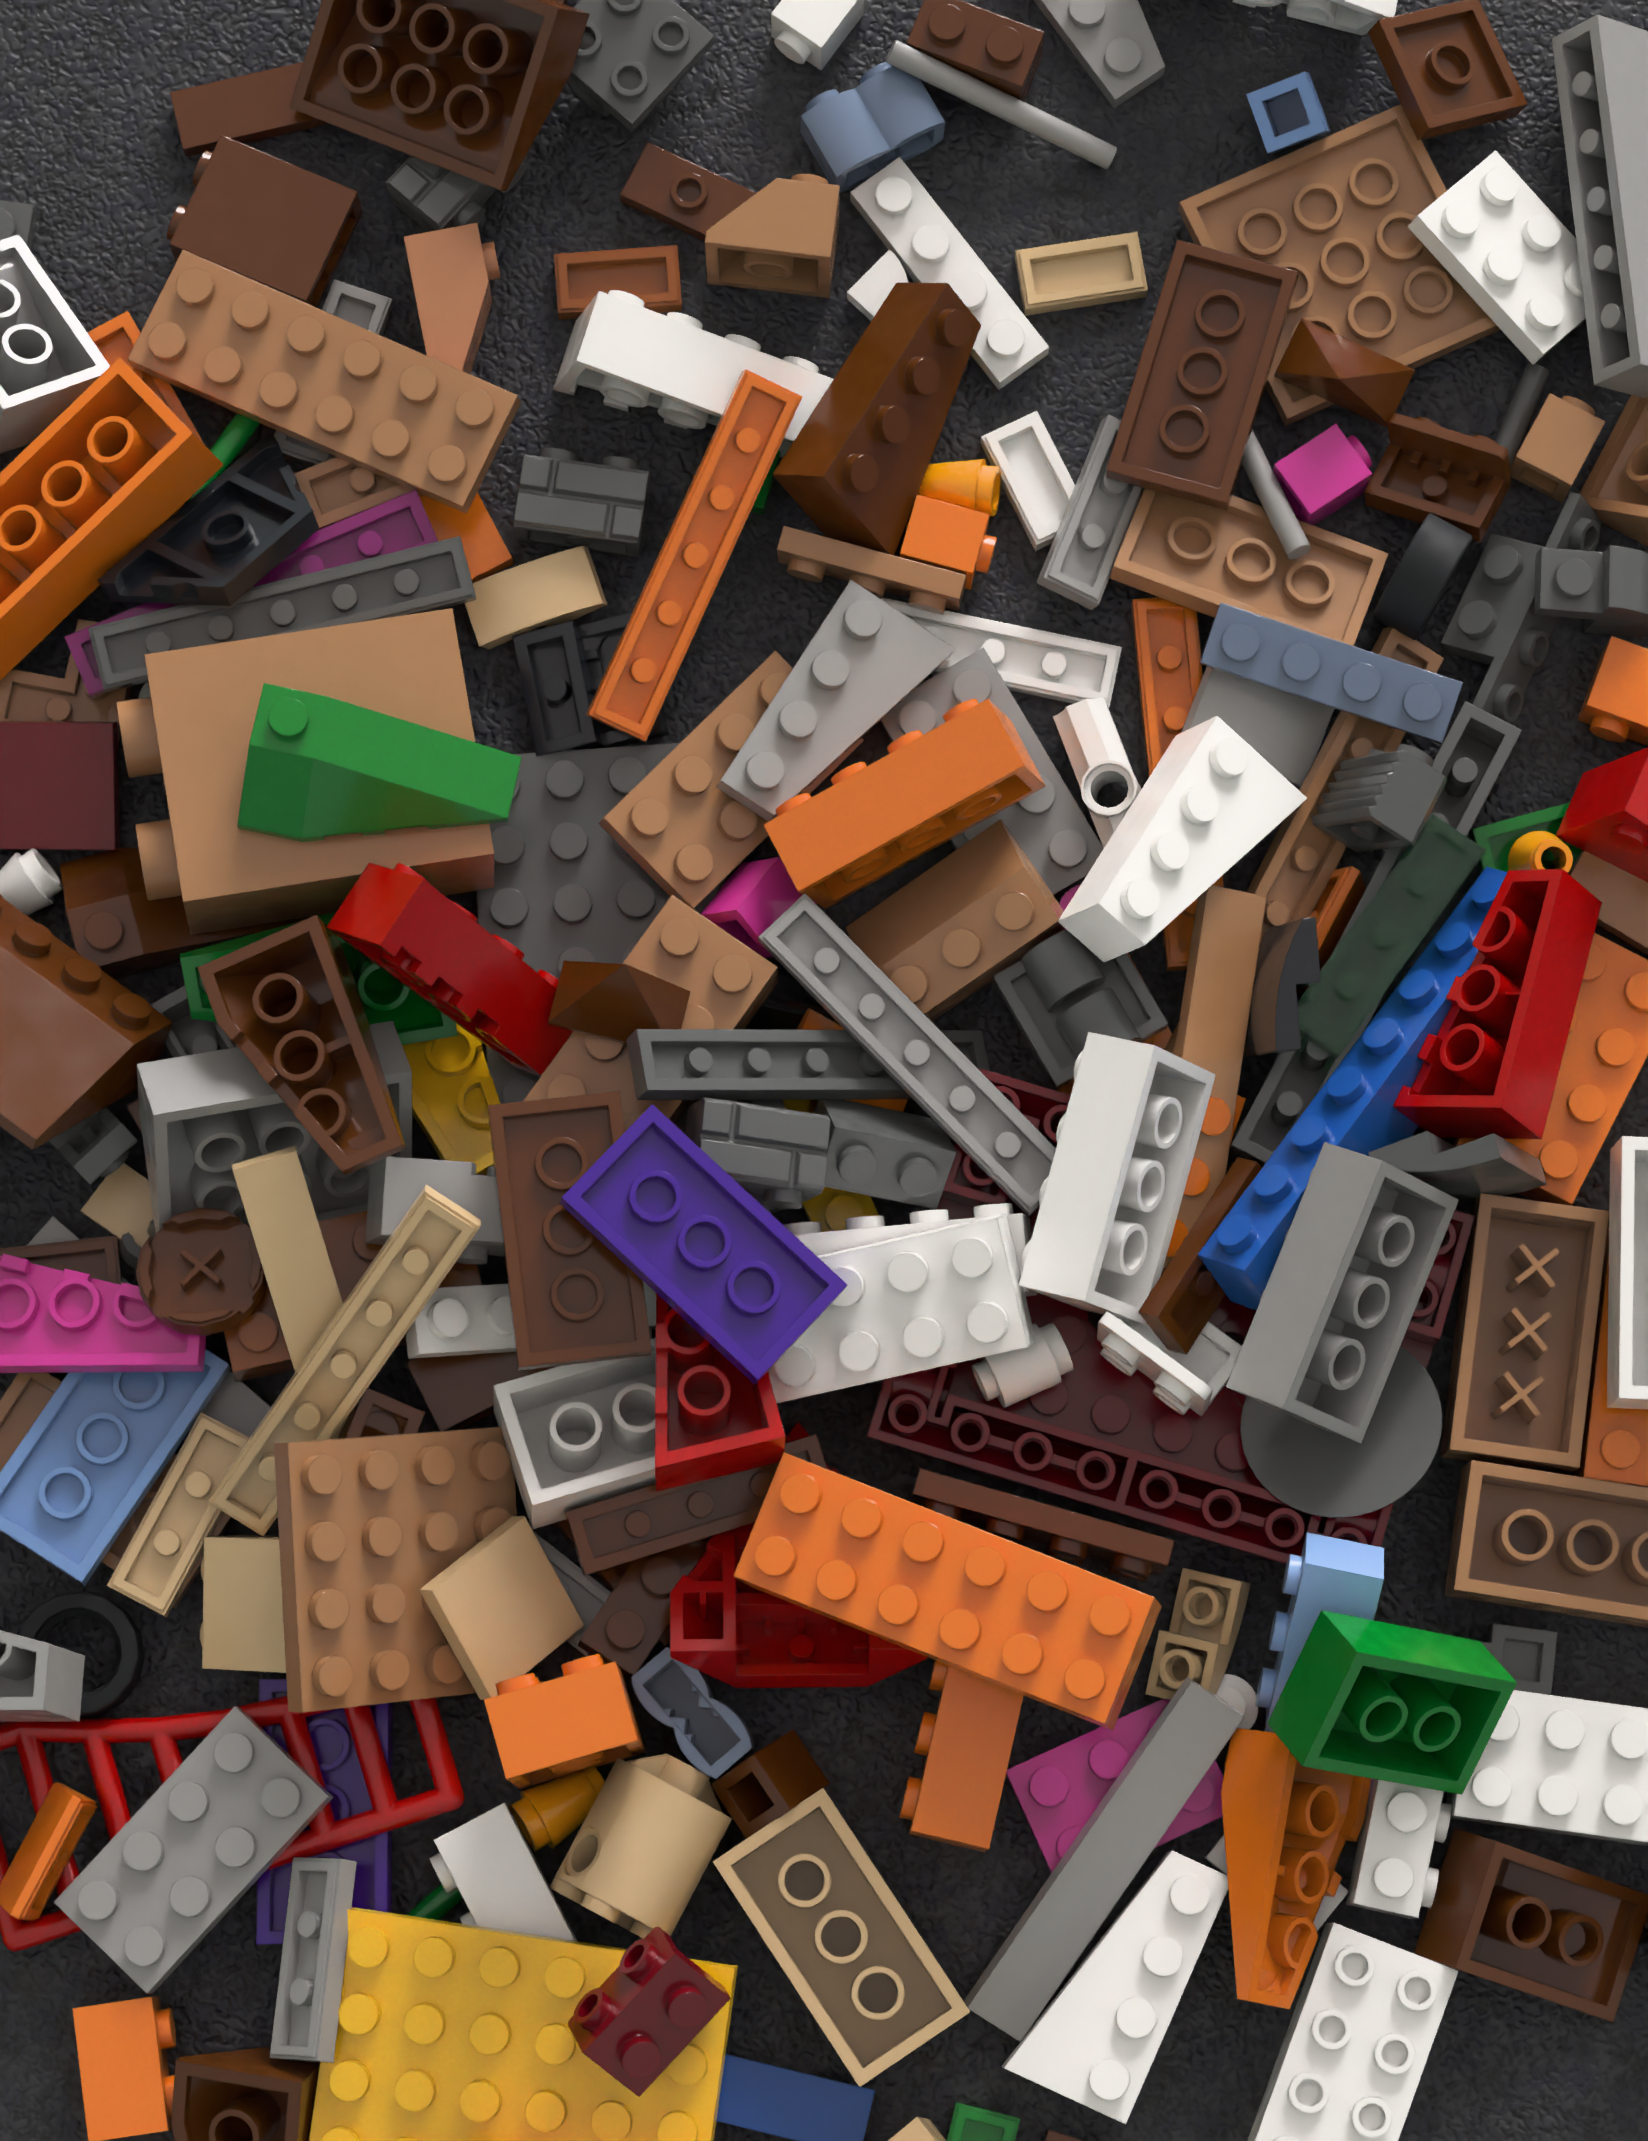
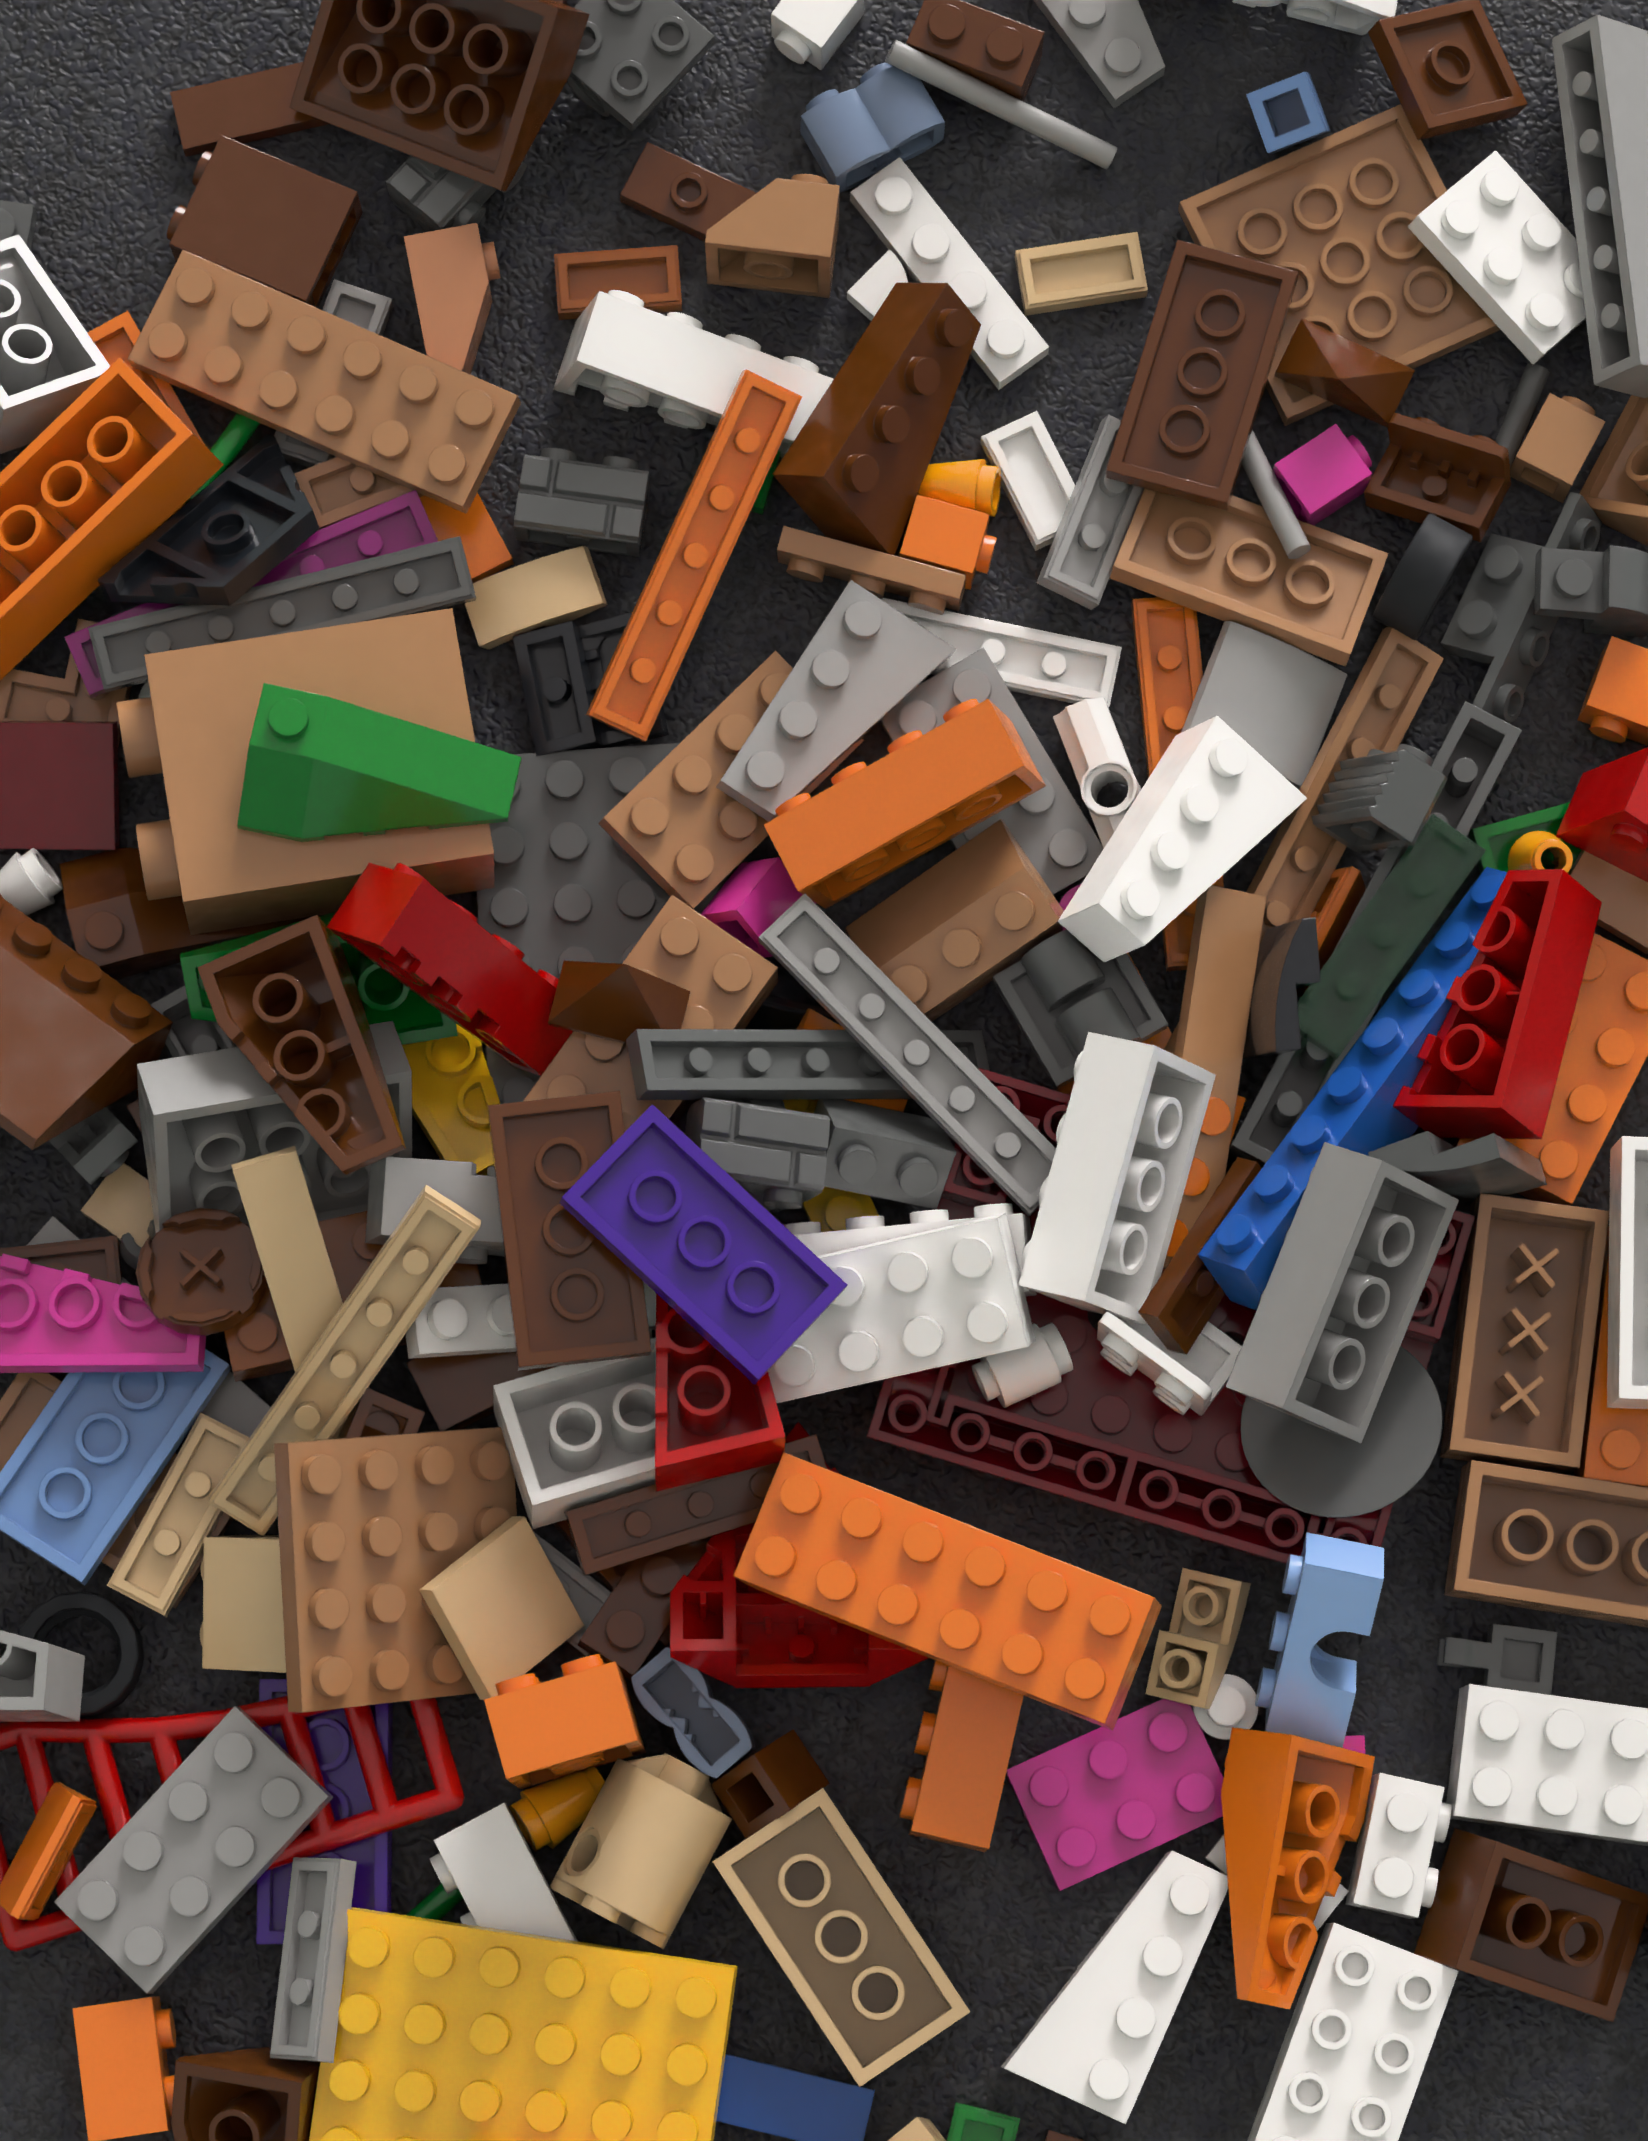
dark red bracket [568,1926,731,2097] -> none
reddish brown plate [911,1469,1175,1583] -> none
light grey tile [964,1677,1244,2042] -> none
sand blue plate [1200,602,1463,744] -> none
green brick [1267,1610,1517,1795] -> none

